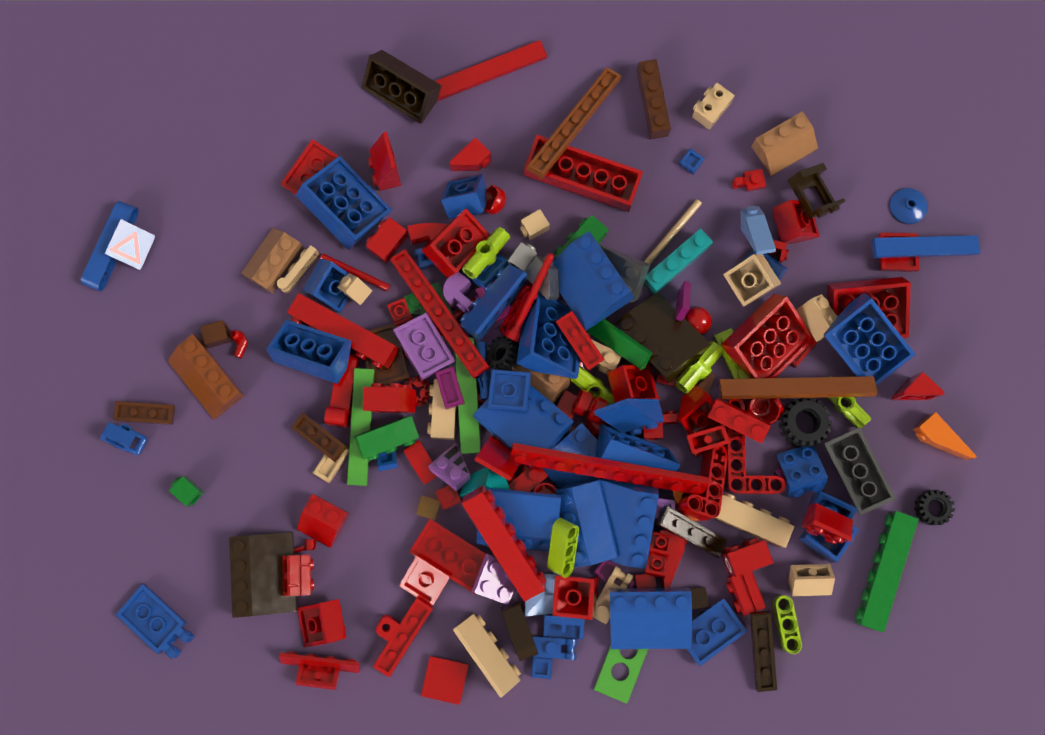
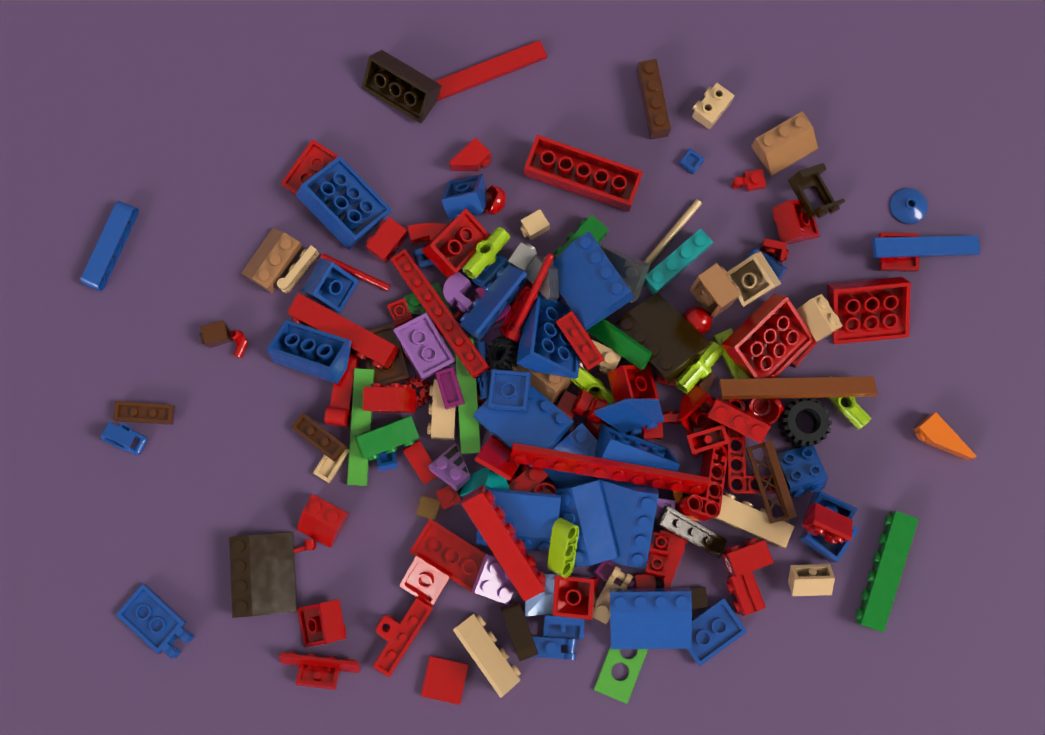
tile [103,219,155,270] -> none
dark orange slope [168,334,245,420] -> none
green brick [169,476,205,507] -> none
brick [283,555,314,596] -> none
tan brick [337,273,372,305] -> none
red slope [367,131,401,191] -> none
dark orange tile [526,67,622,179] -> none
blue tile [531,657,552,679] -> none
magenta tile [675,281,691,321] -> none
medium blue slope [740,206,776,255] -> none
dark brown tile [750,611,777,692] -> none
lime beam [772,595,802,654] -> none
blue slope [823,293,916,385] -> none
dark grey slope [824,427,896,515] -> none
red slope [892,372,944,400] -> none
black tyre [914,490,955,525] -> none
none -> medium nougat brick [689,263,740,319]
none -> reddish brown fence [746,440,797,524]

